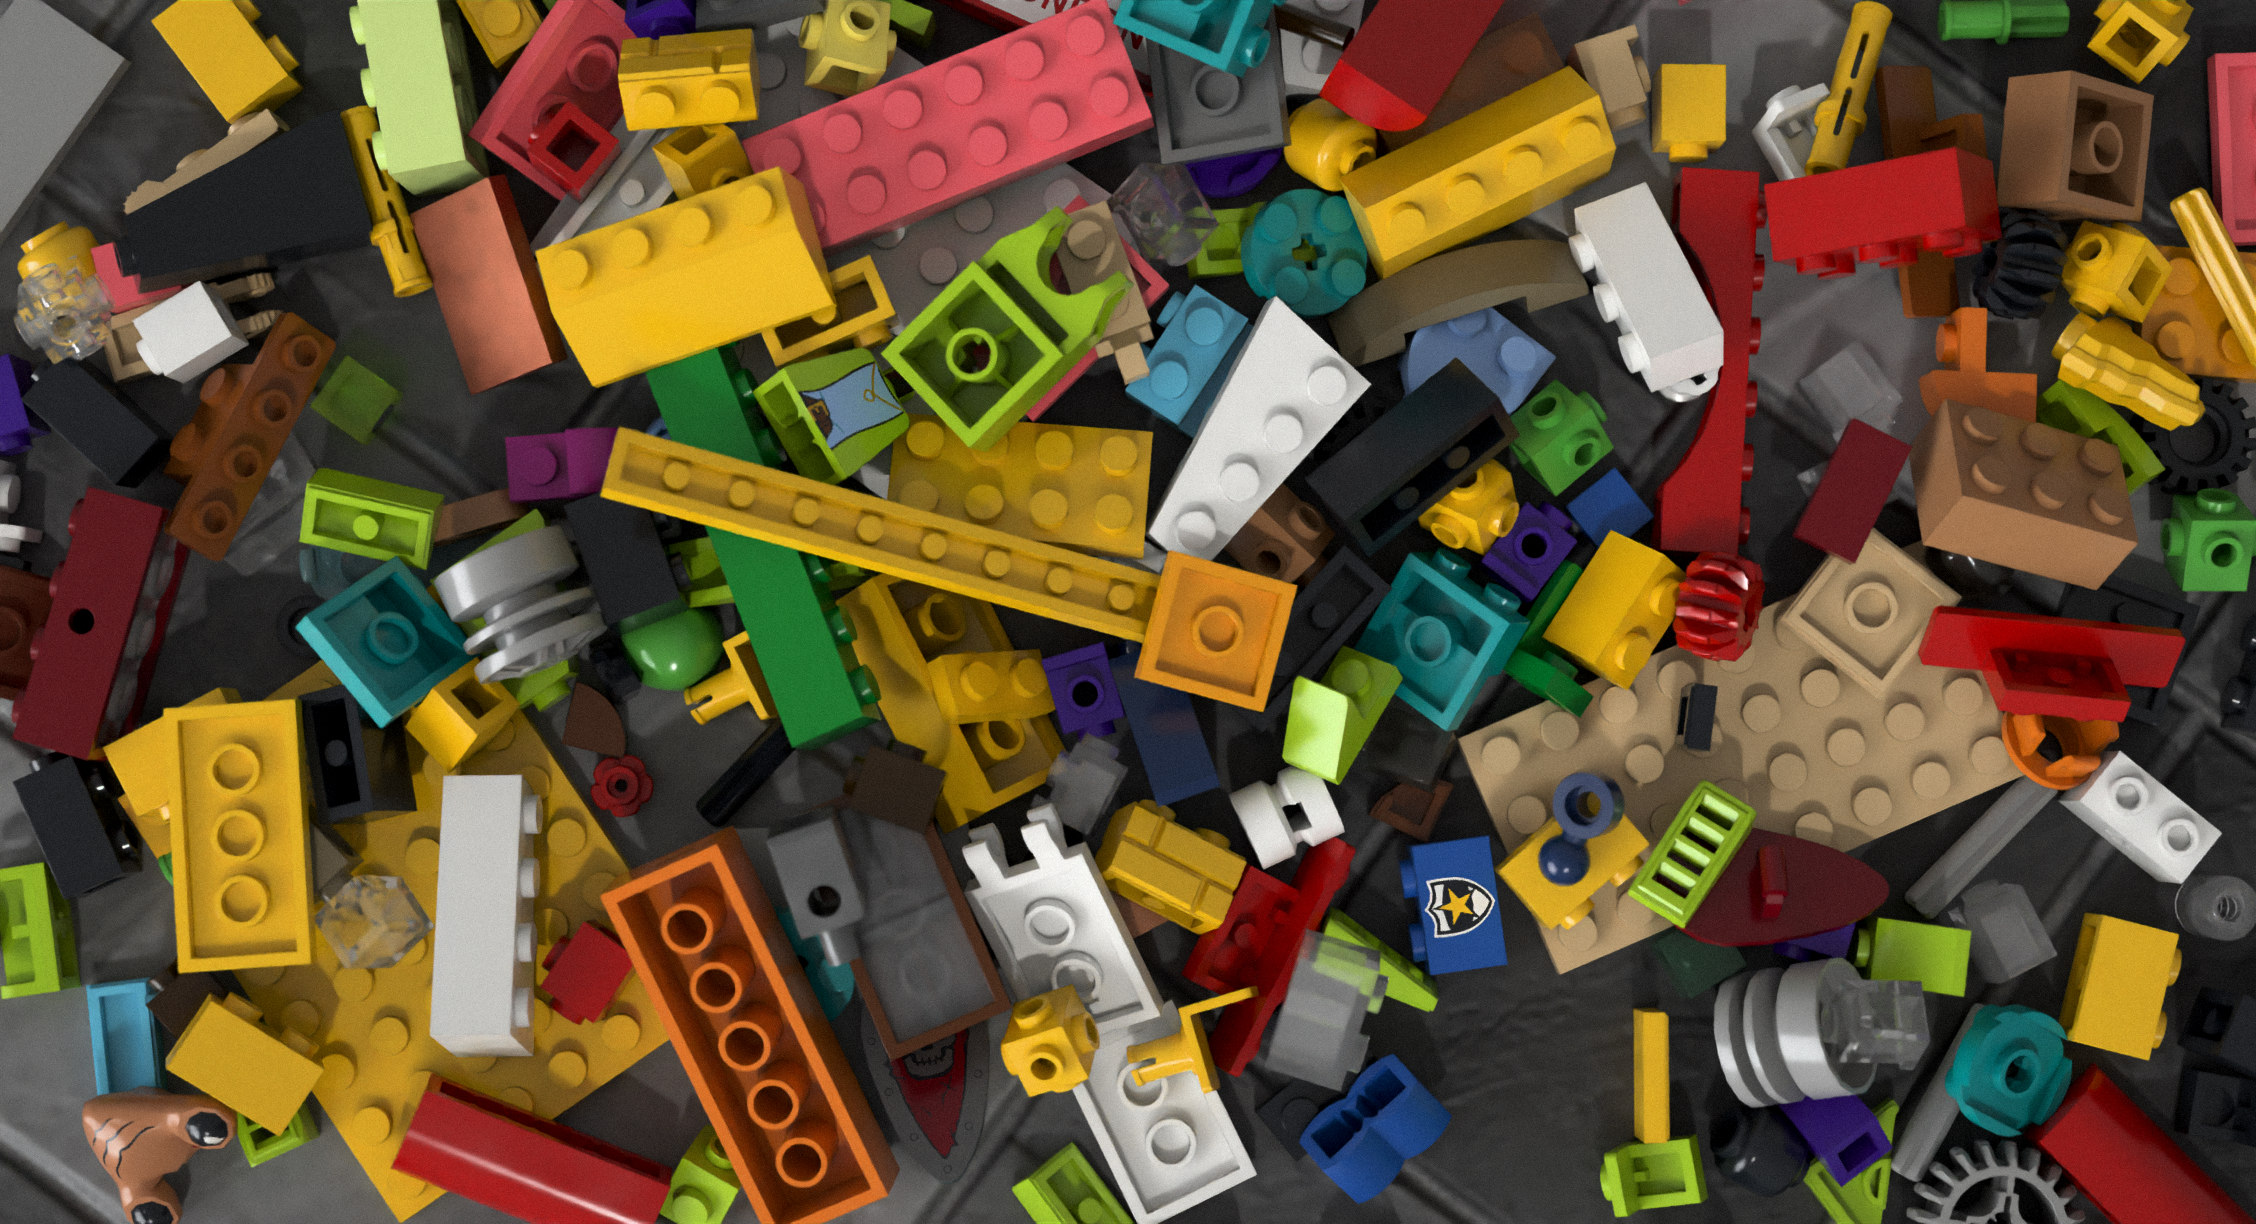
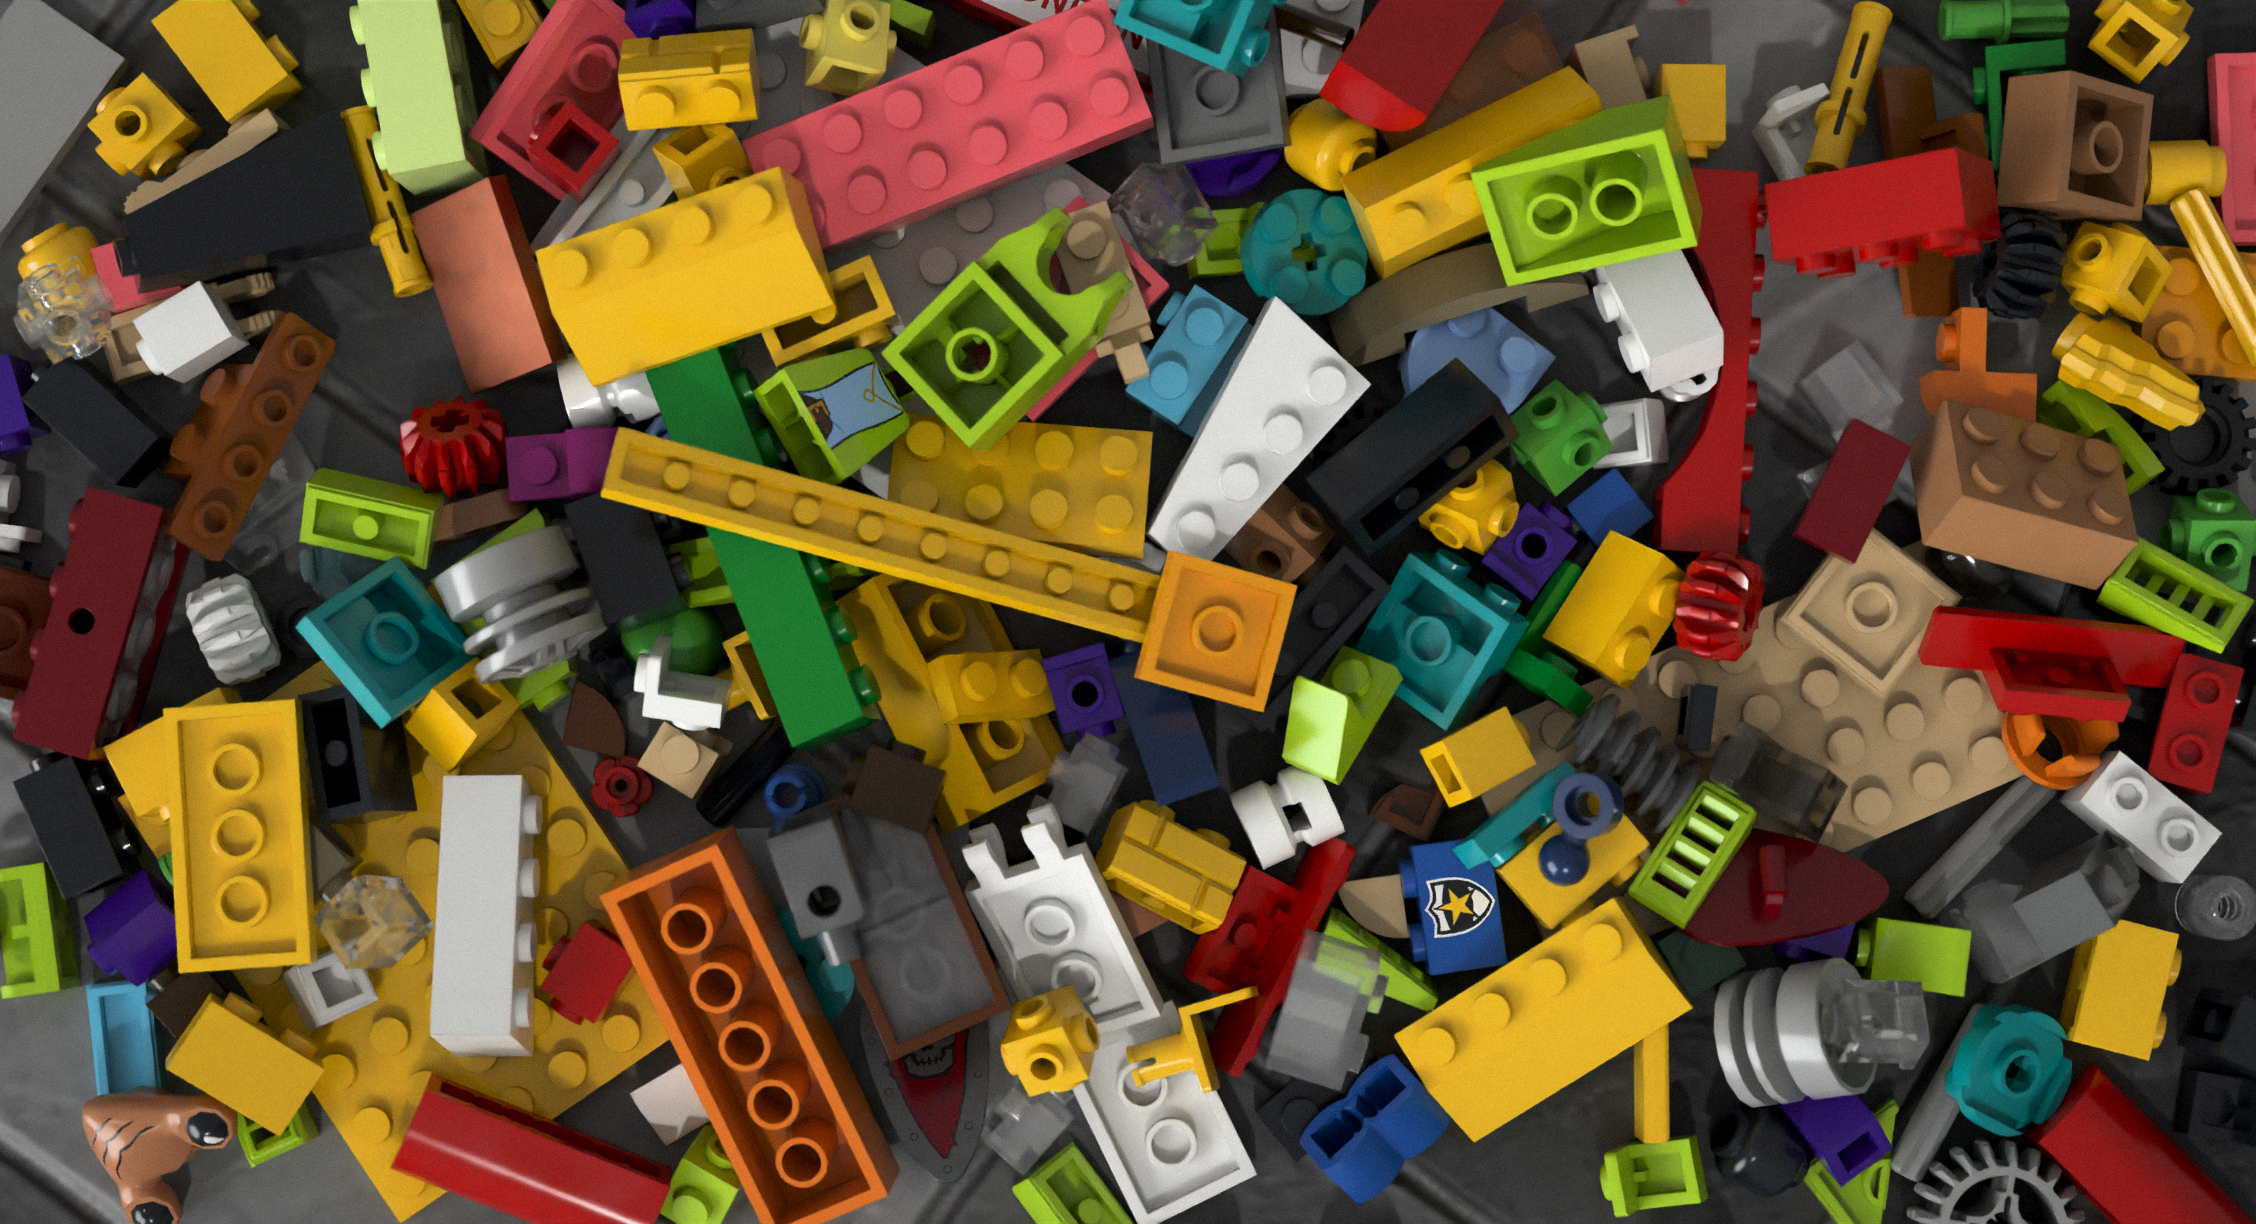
clear neon green plate [310,355,404,446] -> none
none -> dark purple brick [83,868,177,987]
none -> yellow brick [87,72,205,181]
none -> white gear [185,573,281,686]
none -> white slope [284,941,379,1032]
none -> red gear [399,395,508,498]
none -> white wheel [557,353,662,429]
none -> white slope [630,1063,710,1146]
none -> white bracket [634,634,732,731]
none -> tan brick [637,721,736,799]
none -> blue pin [763,763,827,821]
none -> clear brick [979,1081,1076,1176]
none -> tan tile [1337,874,1409,938]
none -> yellow slope [1394,896,1694,1142]
none -> yellow brick [1419,706,1536,808]
none -> teal plate [1452,760,1576,870]
none -> lime slope [1470,94,1703,287]
none -> dark grey piece [1555,693,1702,834]
none -> white slope [1593,398,1669,470]
none -> clear smoke brick [1708,720,1848,843]
none -> green bracket [1973,39,2066,183]
none -> dark grey brick [2011,831,2140,960]
none -> lime slope [2096,535,2255,654]
none -> yellow brick [2143,140,2227,205]
none -> red bracket [2145,653,2244,796]

